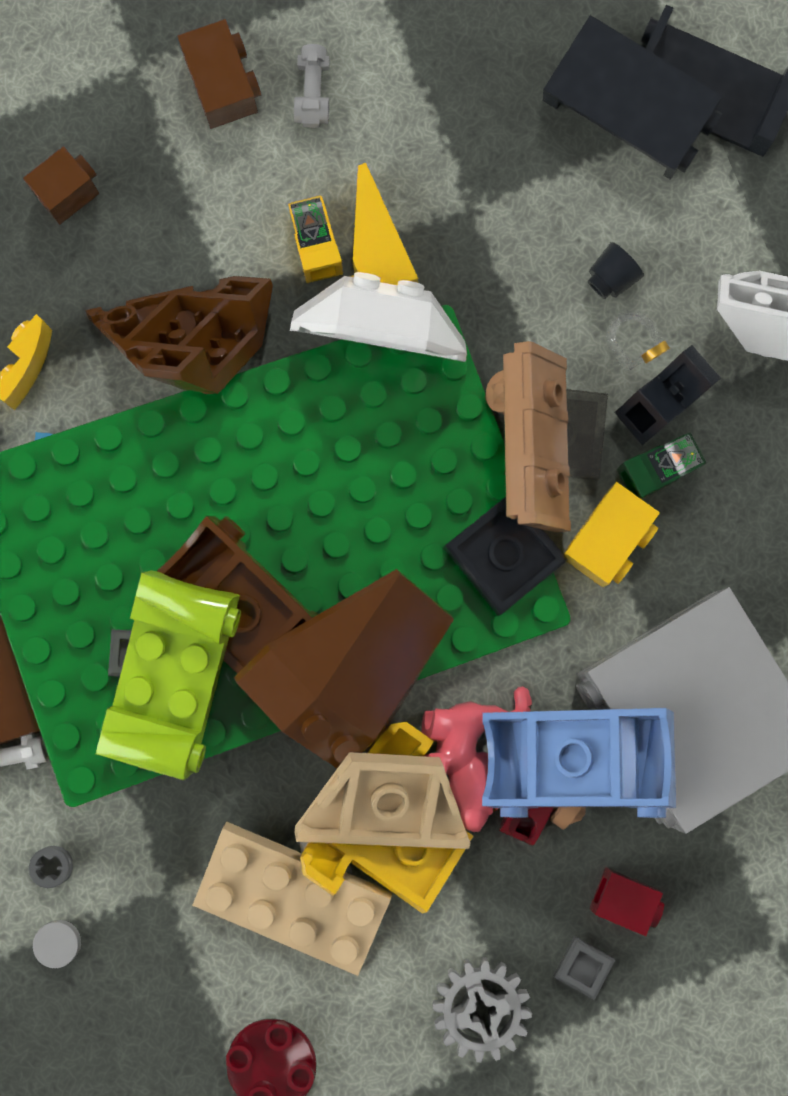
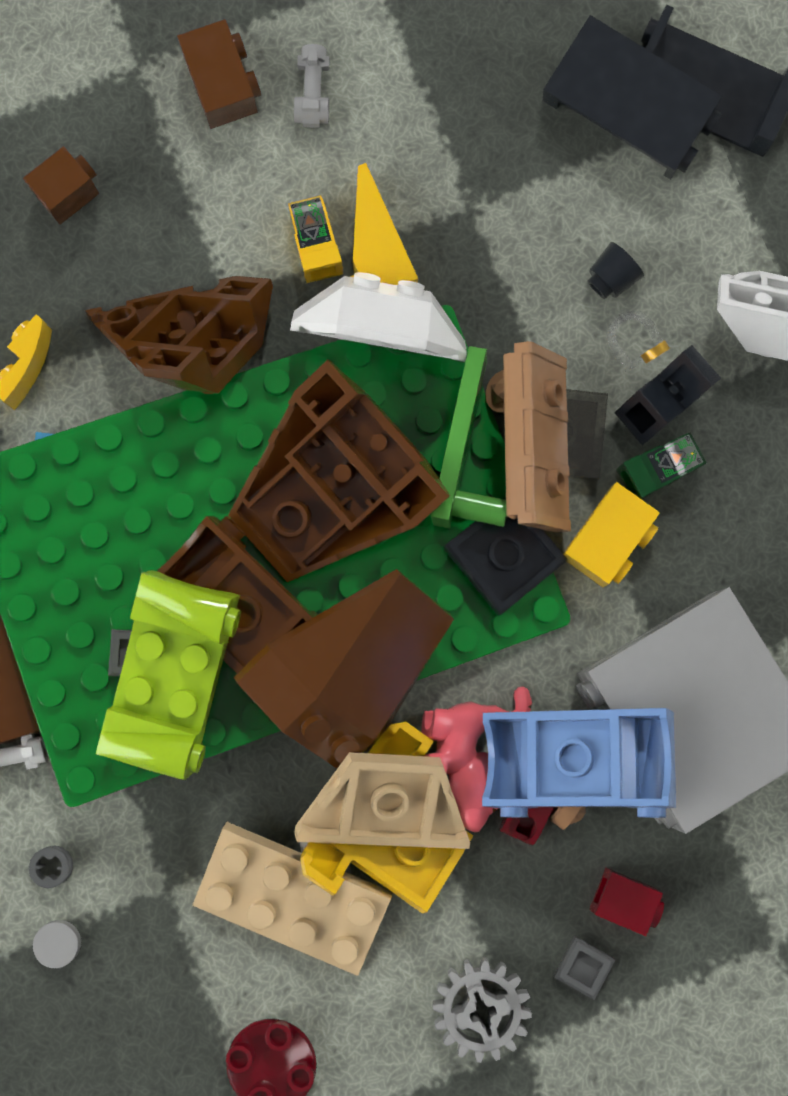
none -> reddish brown wedge [228,360,450,582]
none -> bright green piece [431,346,506,529]

